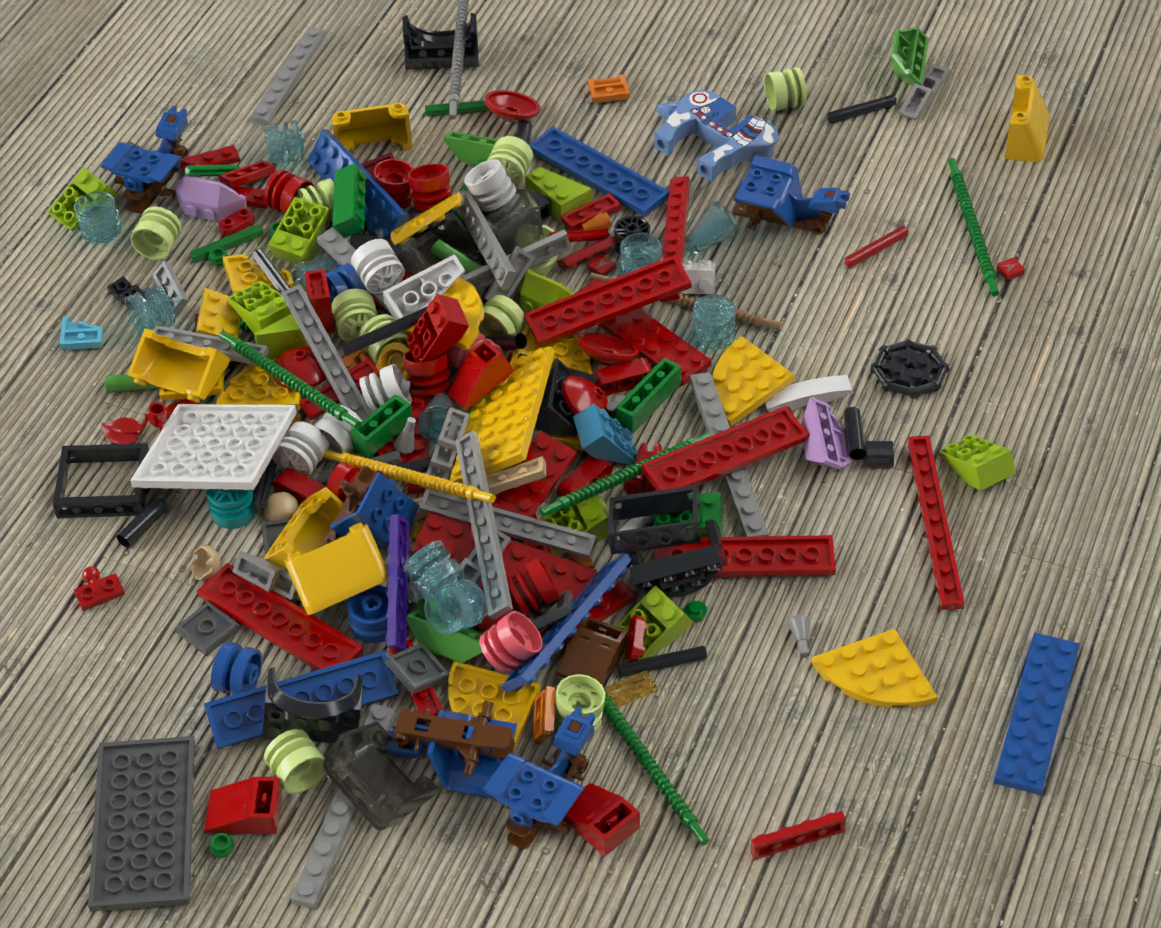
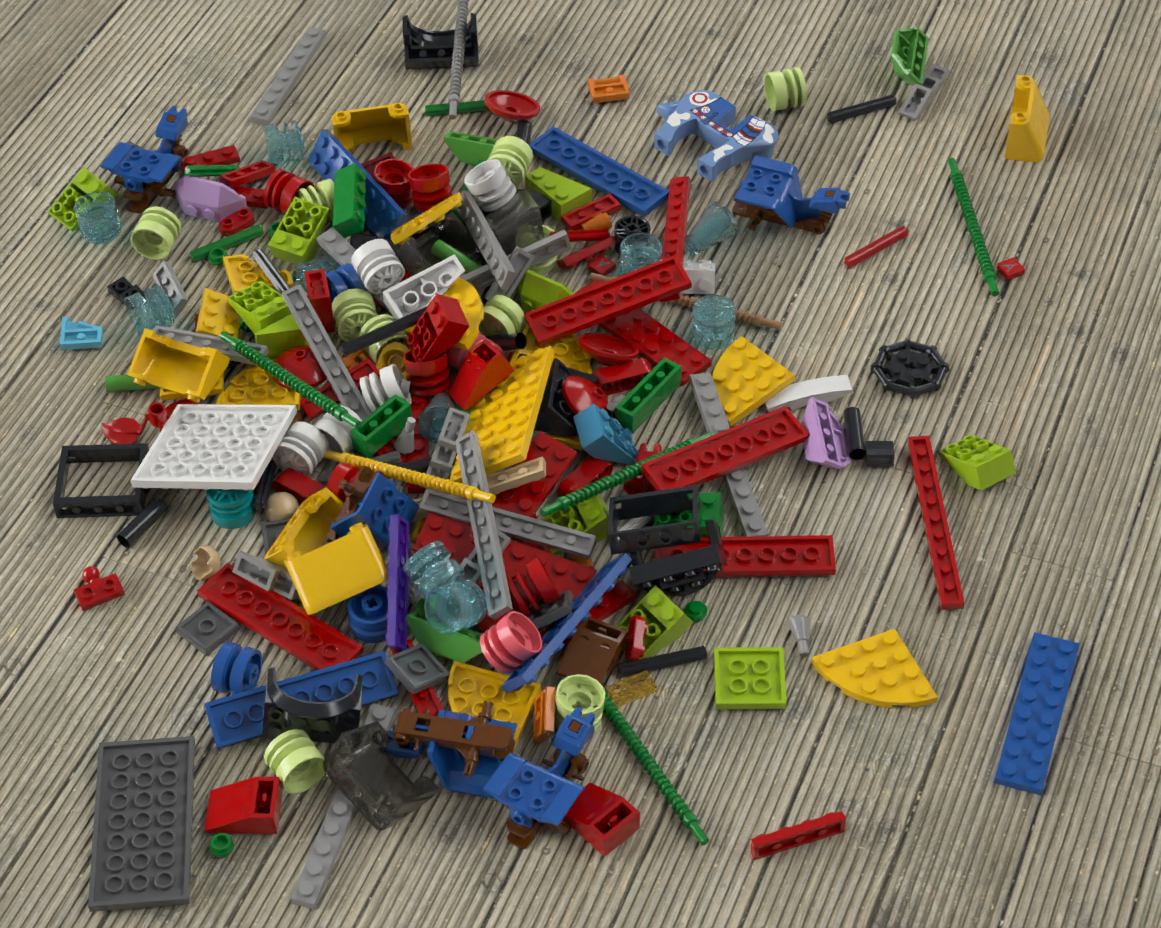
none -> lime plate [714,647,787,709]

